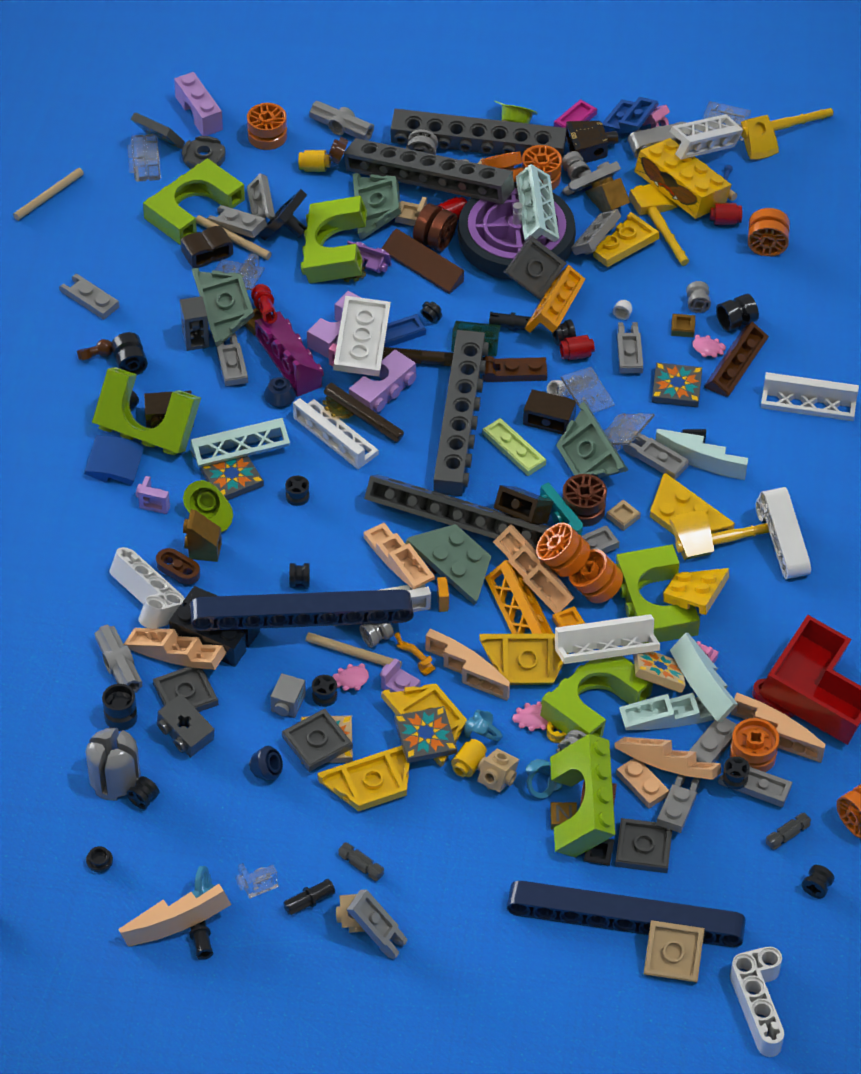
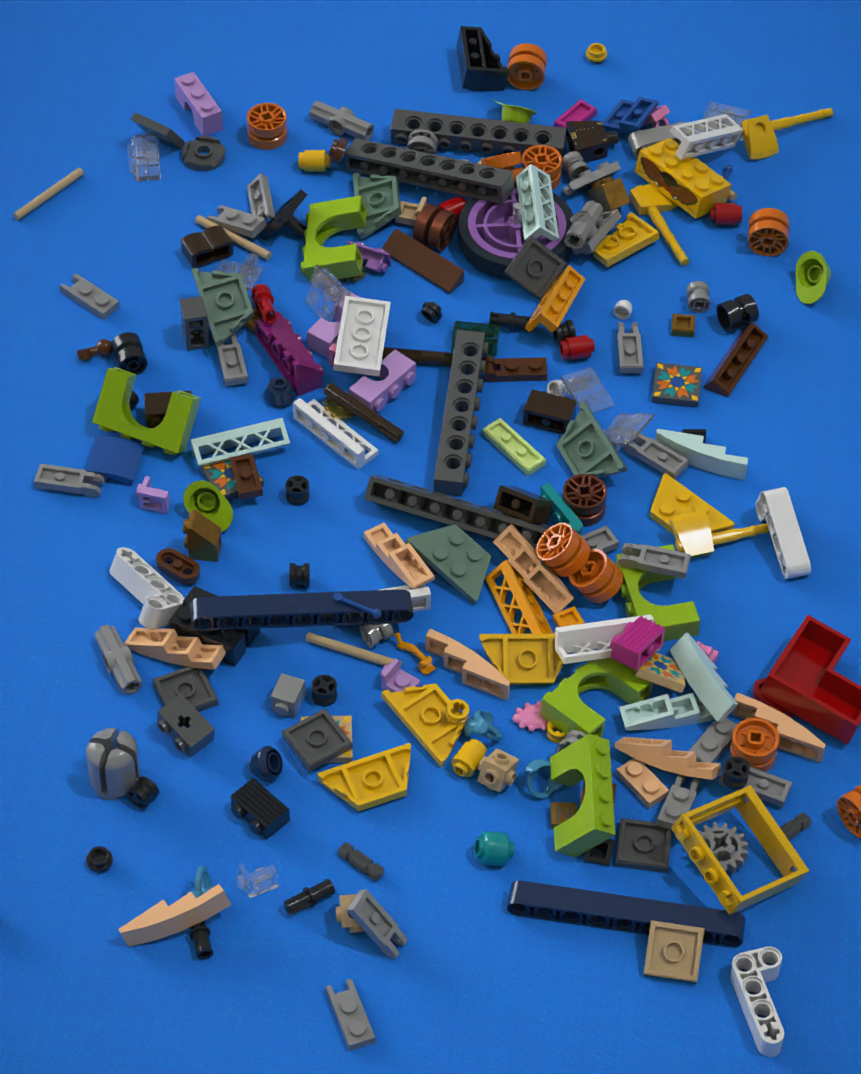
black wheel [102,683,138,731] -> none
lime arch [143,158,245,245] -> none
bright pink piece [332,663,369,691] -> none
blue tile [384,314,426,347] -> none
tile [394,706,457,763] -> none
light orange tile [437,577,449,612] -> none
tan tile [606,500,641,531] -> none
yellow wing [663,568,729,615] -> none
bright pink piece [693,335,726,358] -> none
white fence [761,372,859,421] -> none
black wheel [802,865,835,898] -> none
none -> light grey hinge [34,464,105,498]
none -> reddish brown plate [229,454,263,500]
none -> black brick [231,778,290,839]
none -> clear hinge [305,264,351,322]
none -> light grey hinge [325,979,375,1051]
none -> blue hinge [333,593,382,618]
none -> yellow bush [446,699,469,725]
none -> black wedge [456,26,509,91]
none -> teal head [474,831,514,866]
none -> orange wheel [507,43,548,90]
none -> light grey piece [564,200,603,250]
none -> yellow plate [586,43,607,63]
none -> dark pink brick [610,616,665,671]
none -> light grey hinge [618,543,691,579]
none -> yellow window [671,785,809,915]
none -> light grey gear [694,822,748,874]
none -> lime piece [795,251,831,304]

